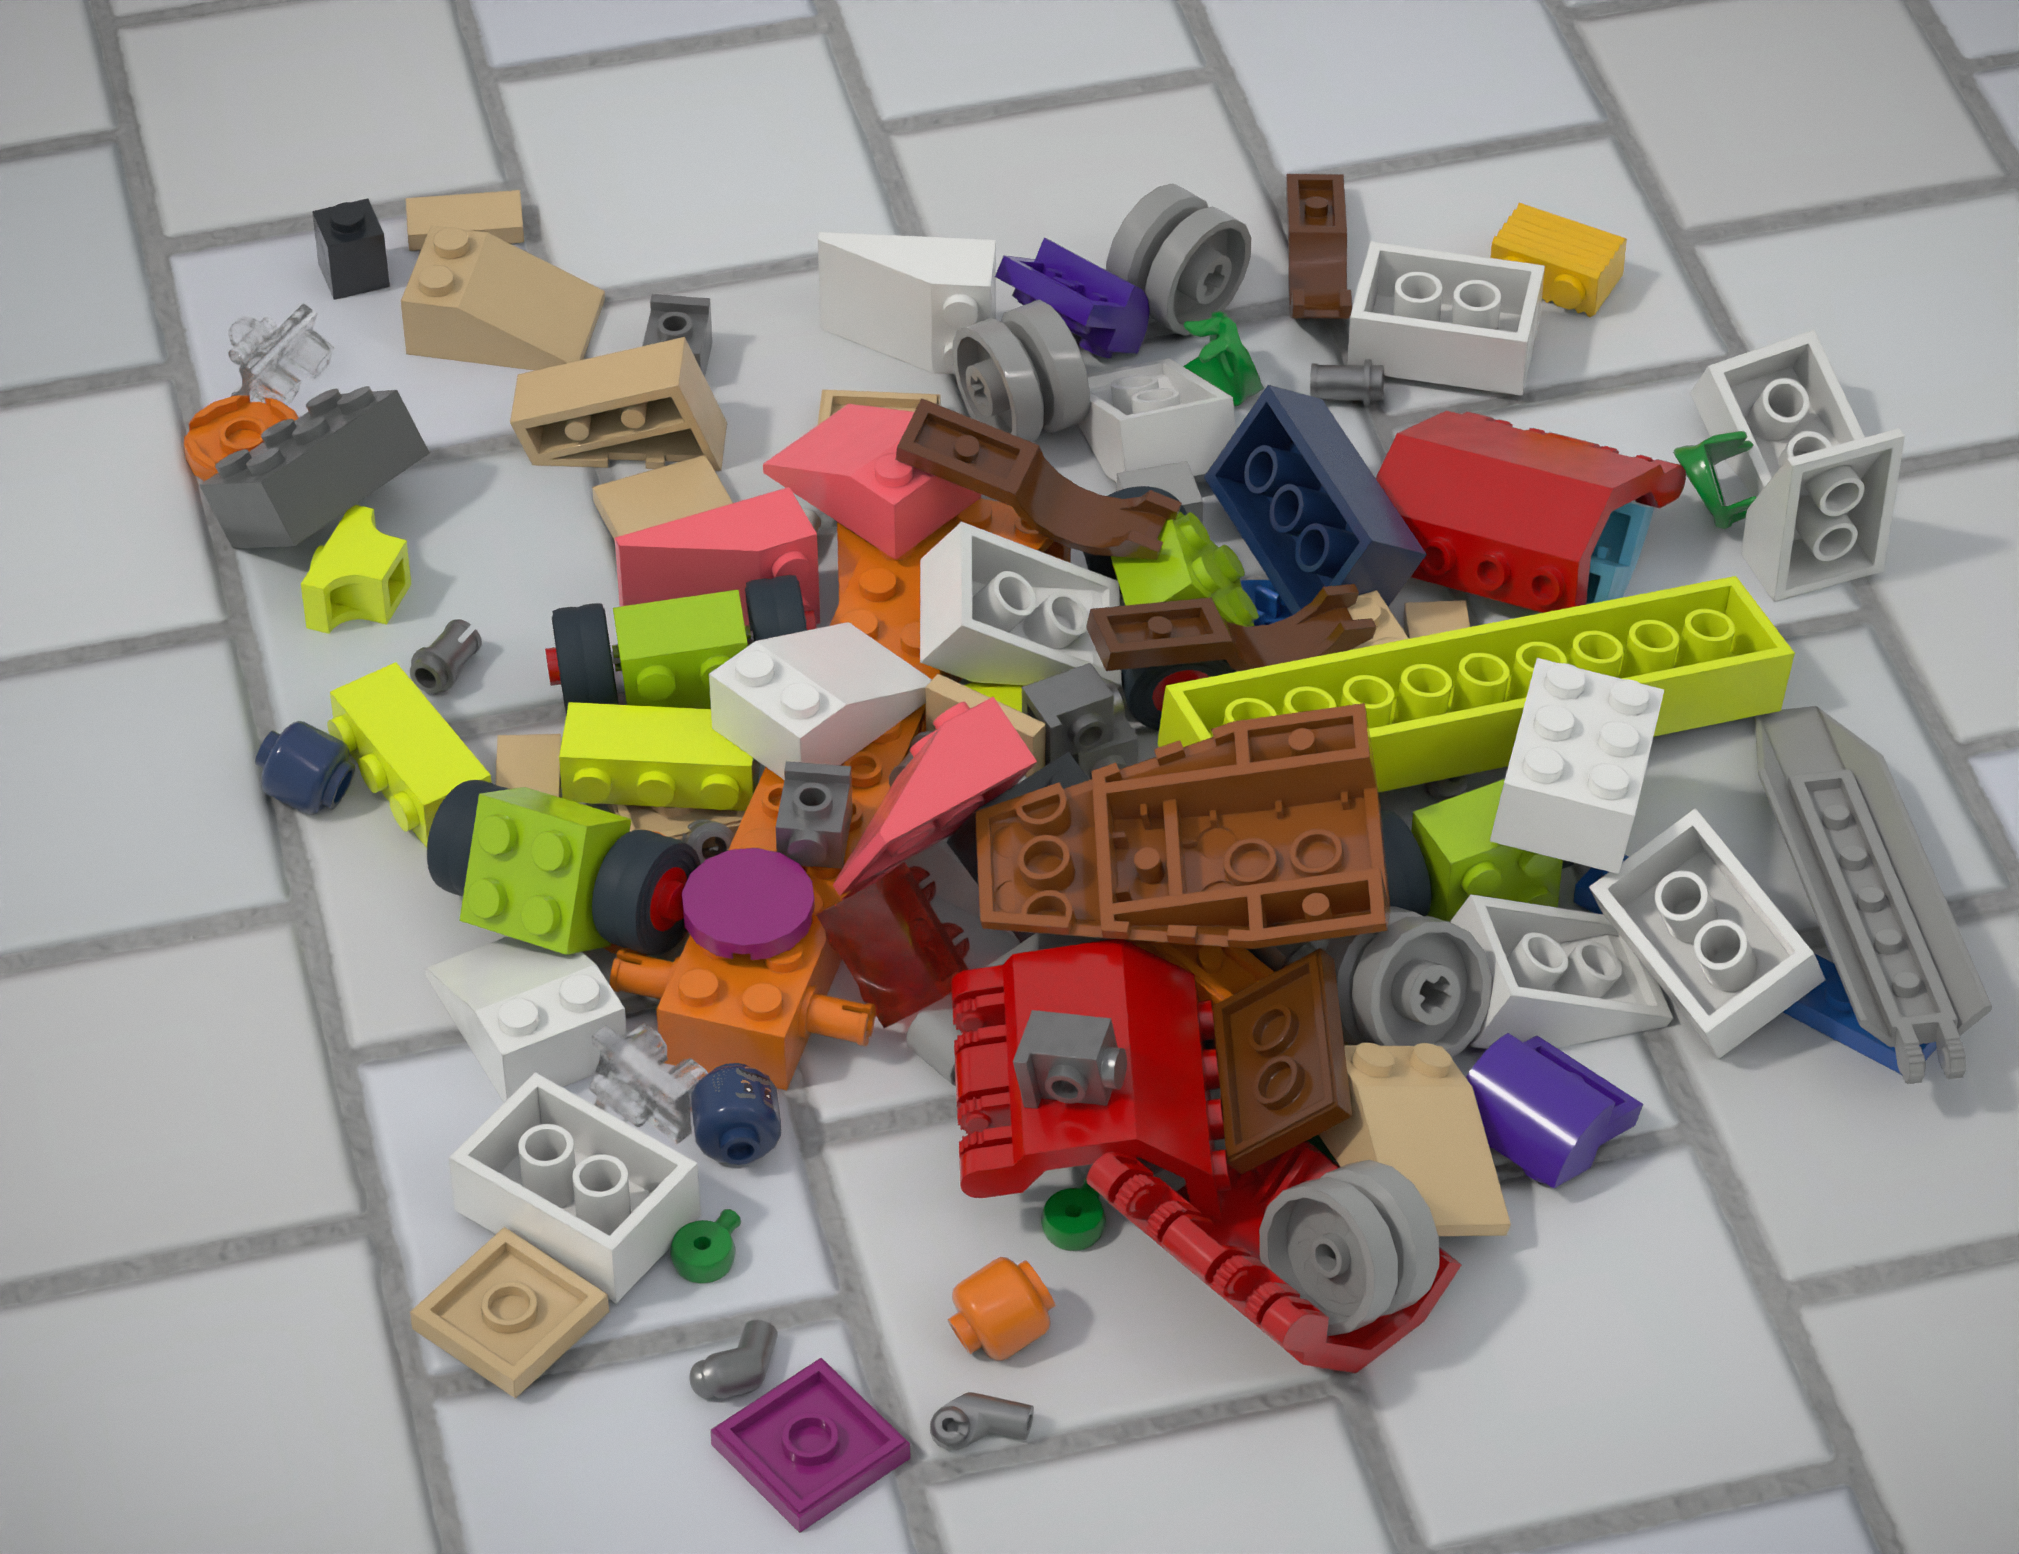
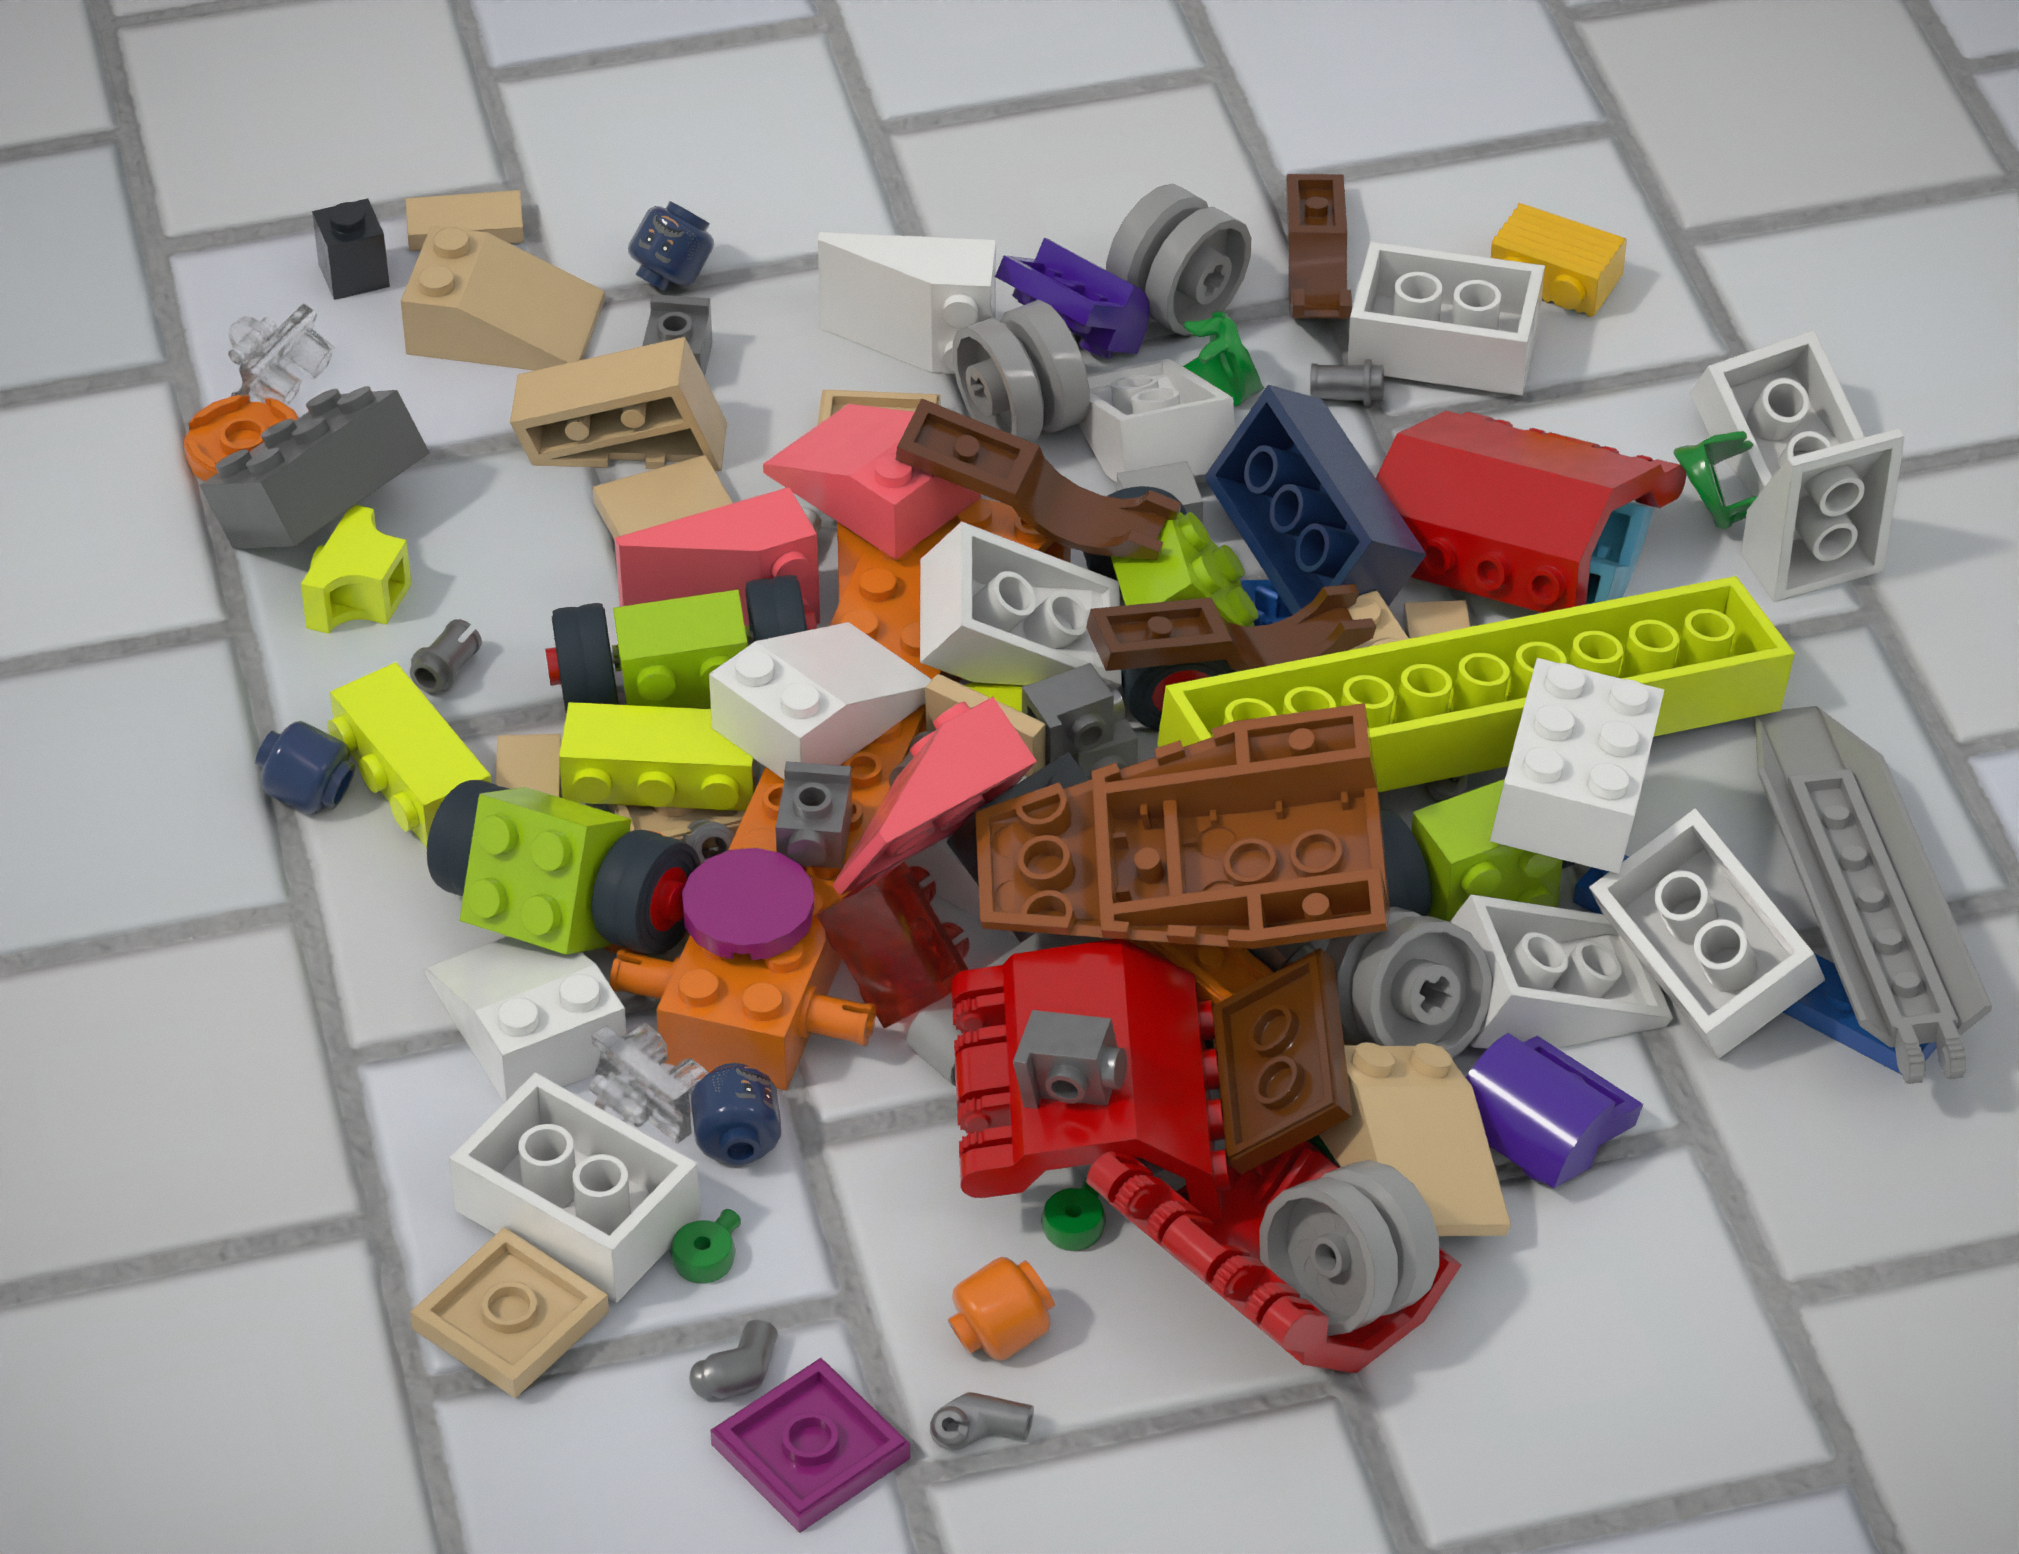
none -> dark blue head [628,201,714,292]

